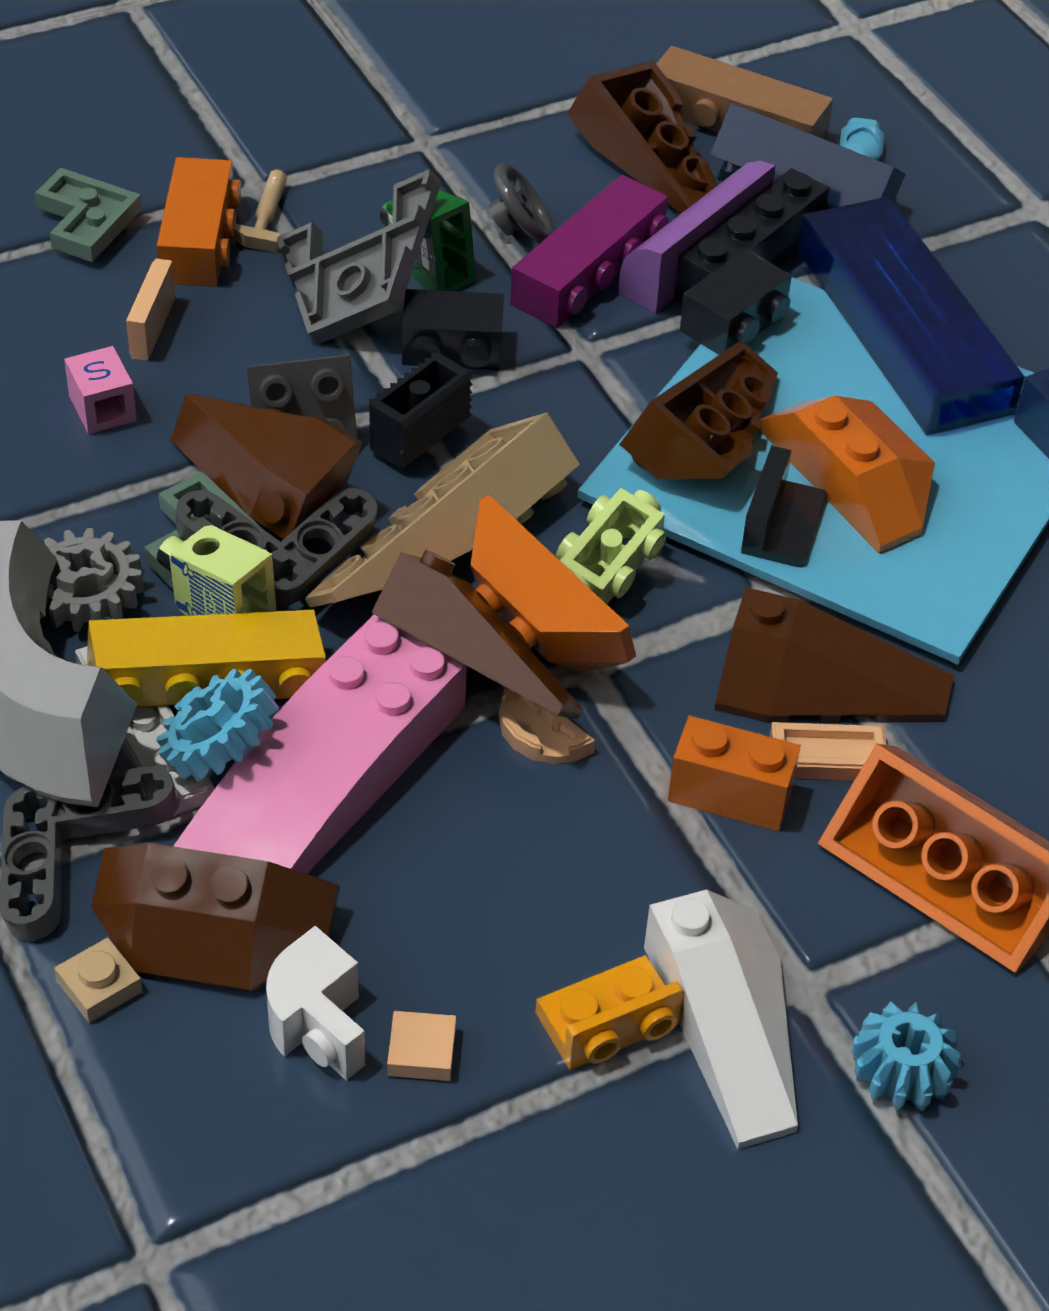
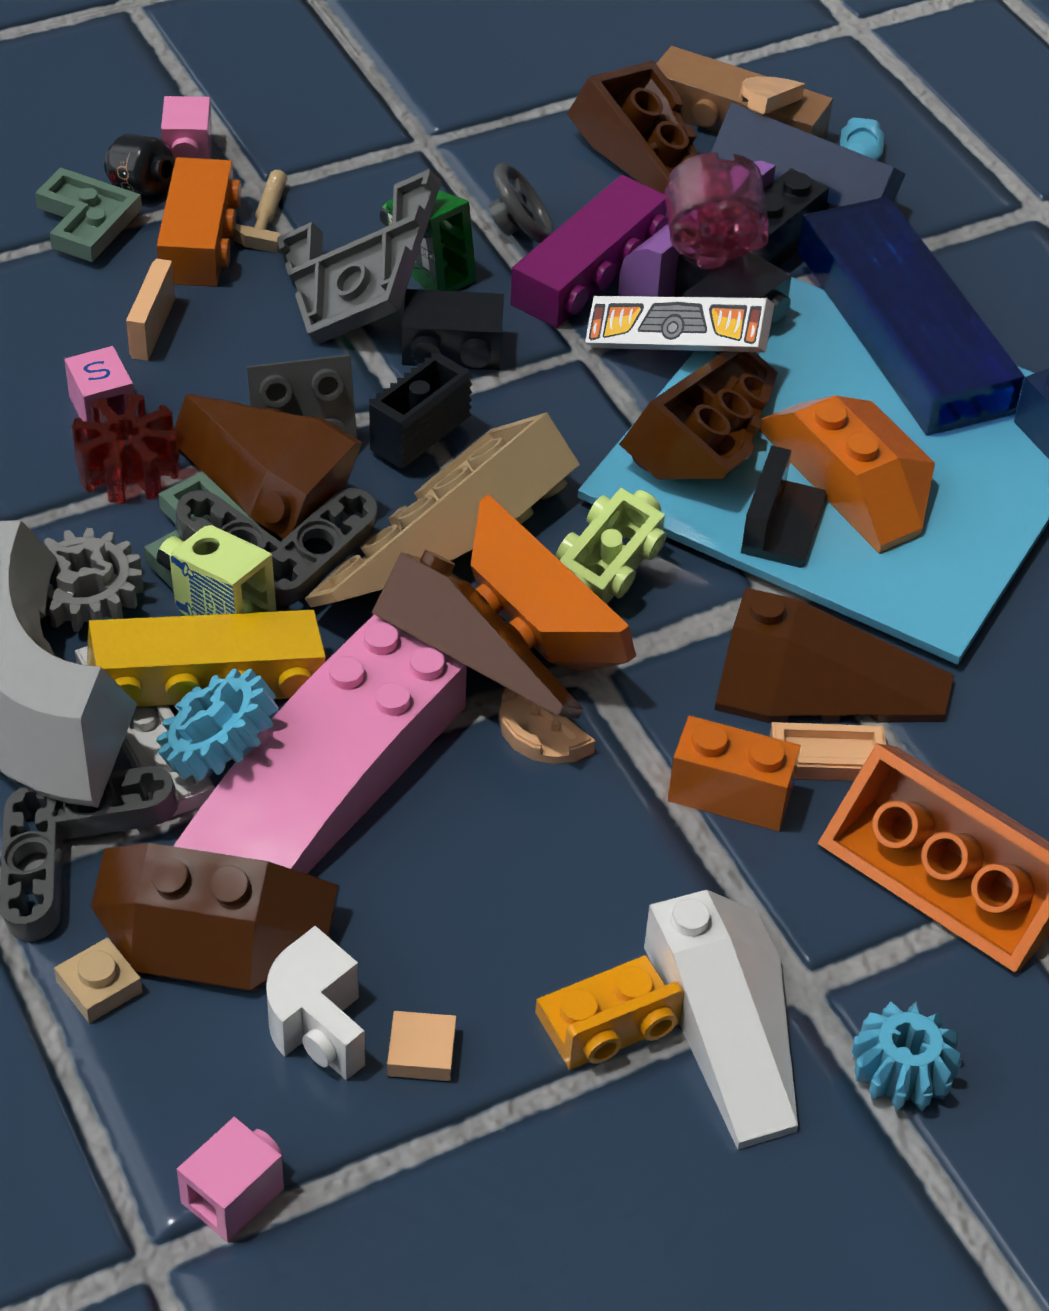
none -> clear red gear [72,394,180,504]
none -> black head [104,134,175,197]
none -> bright pink brick [161,96,213,161]
none -> bright pink brick [177,1117,284,1242]
none -> tile [585,296,774,352]
none -> clear pink brick [665,153,769,269]
none -> light nougat tile [739,76,805,115]

